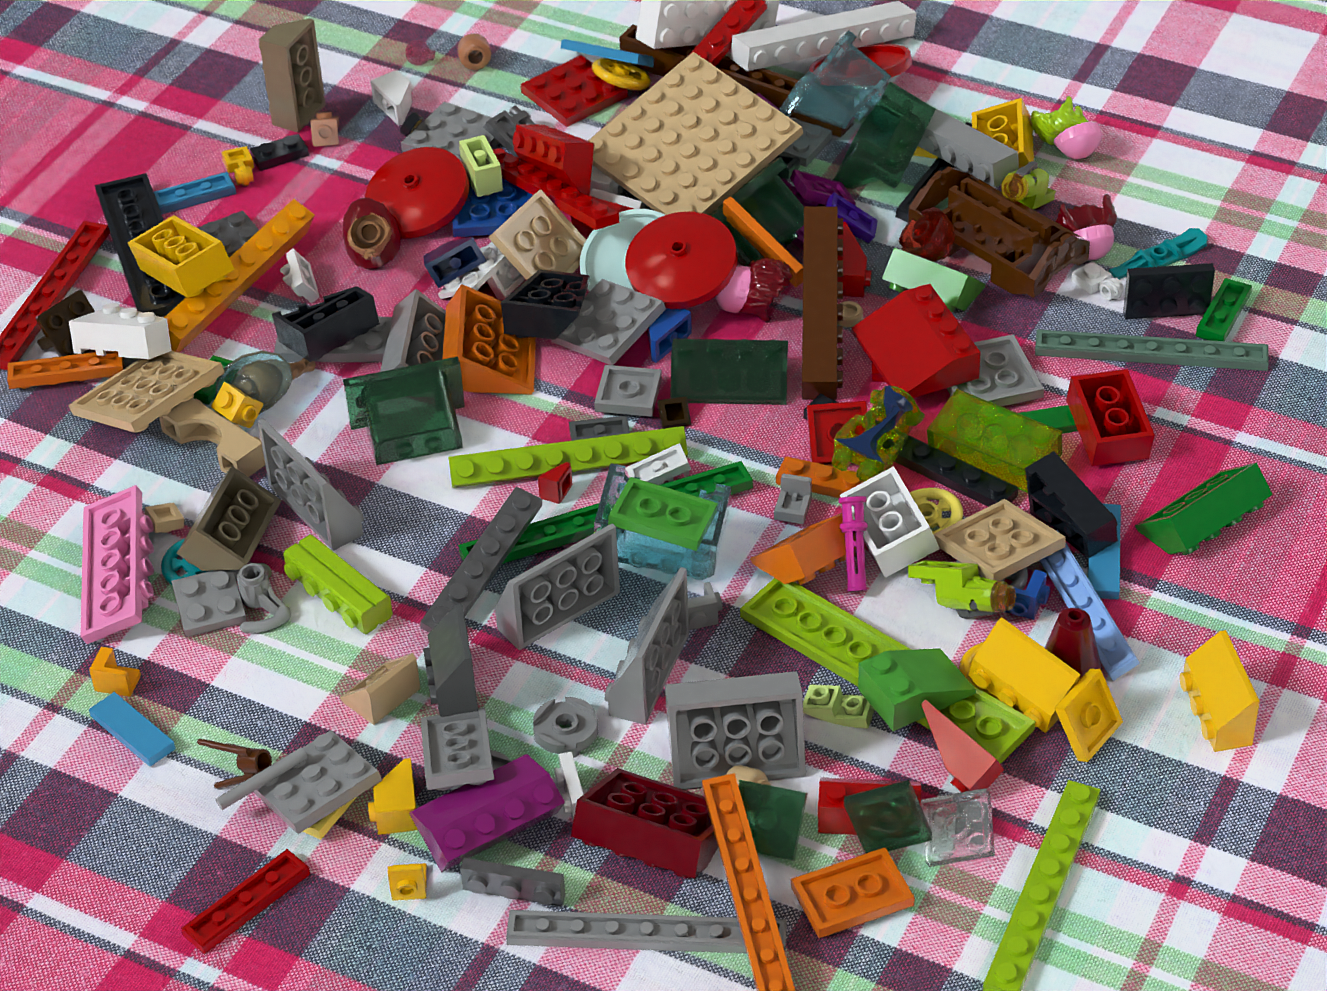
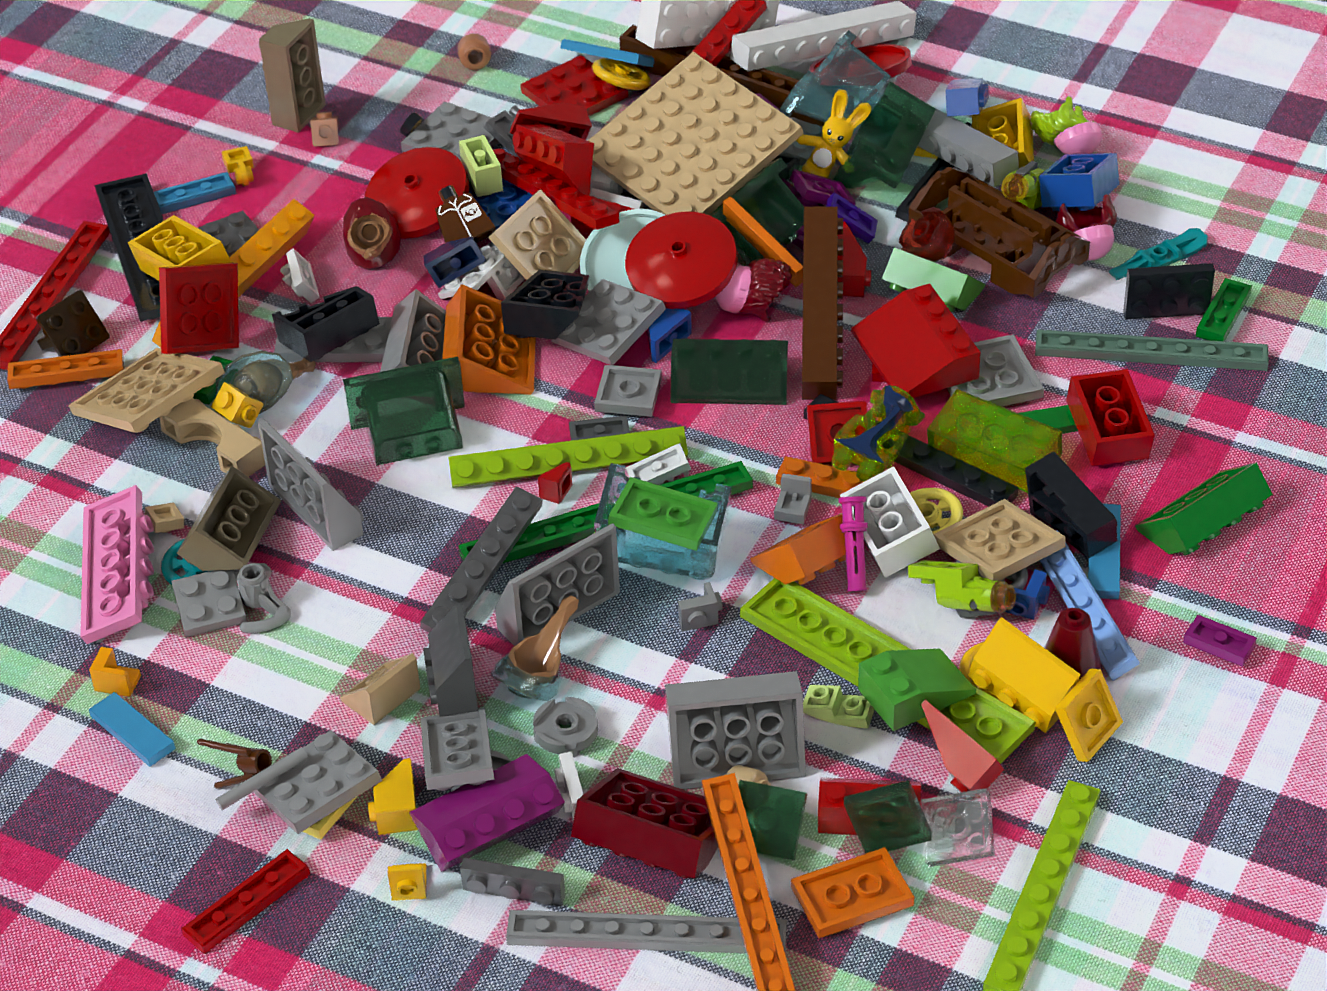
white wedge [69,303,172,359] -> none
black plate [250,134,309,171] -> none
lime brick [283,534,393,634] -> none
white slope [370,70,413,126] -> none
clear pink plate [405,40,435,65] -> none
light grey slope [605,567,689,725] -> none
dark brown slope [657,396,691,429] -> none
tan tile [837,301,863,327] -> none
white plate [1071,261,1124,300] -> none
yellow slope [1180,630,1260,752] -> none
none -> red plate [159,263,239,354]
none -> reddish brown torso [435,185,496,243]
none -> hat [491,595,579,701]
none -> red slope [510,102,592,140]
none -> yellow animal [796,89,872,178]
none -> blue brick [945,78,989,116]
none -> blue brick [1039,153,1119,211]
none -> magenta plate [1183,615,1257,667]

